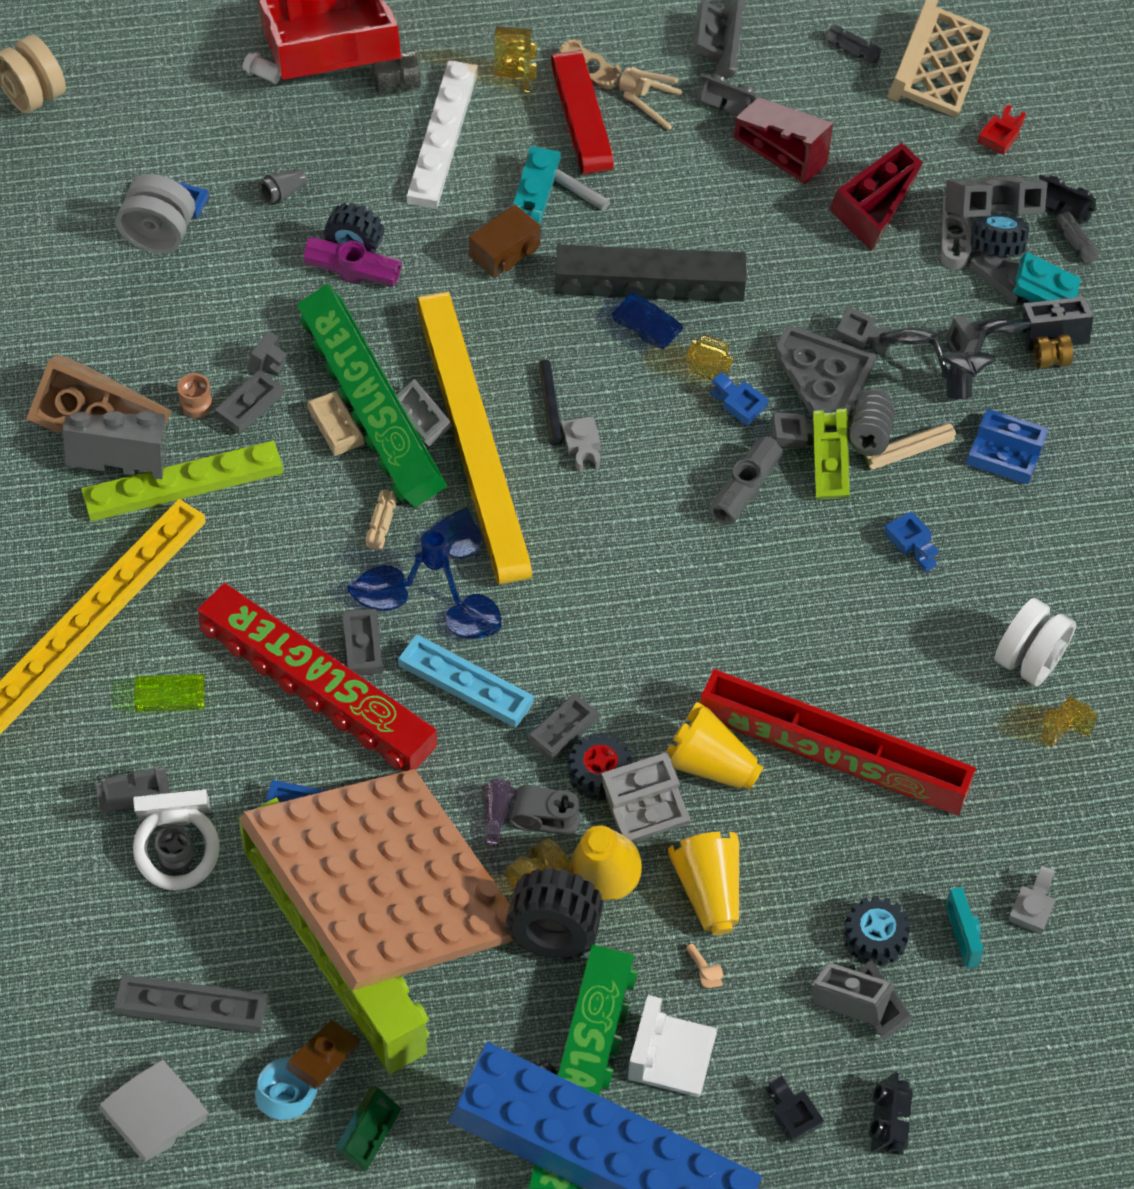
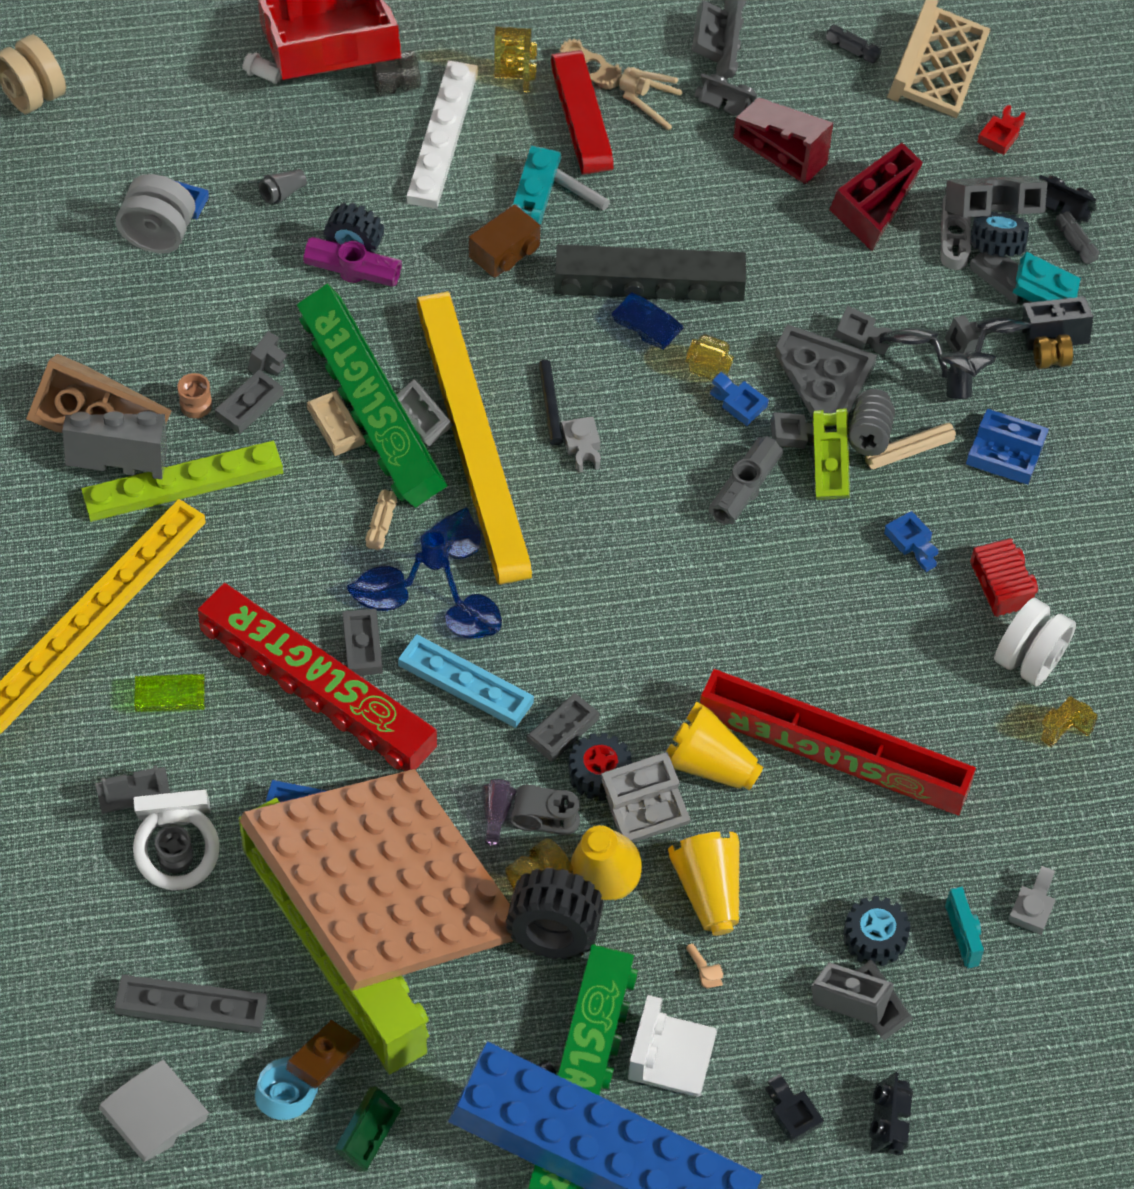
none -> red brick [970,538,1038,617]

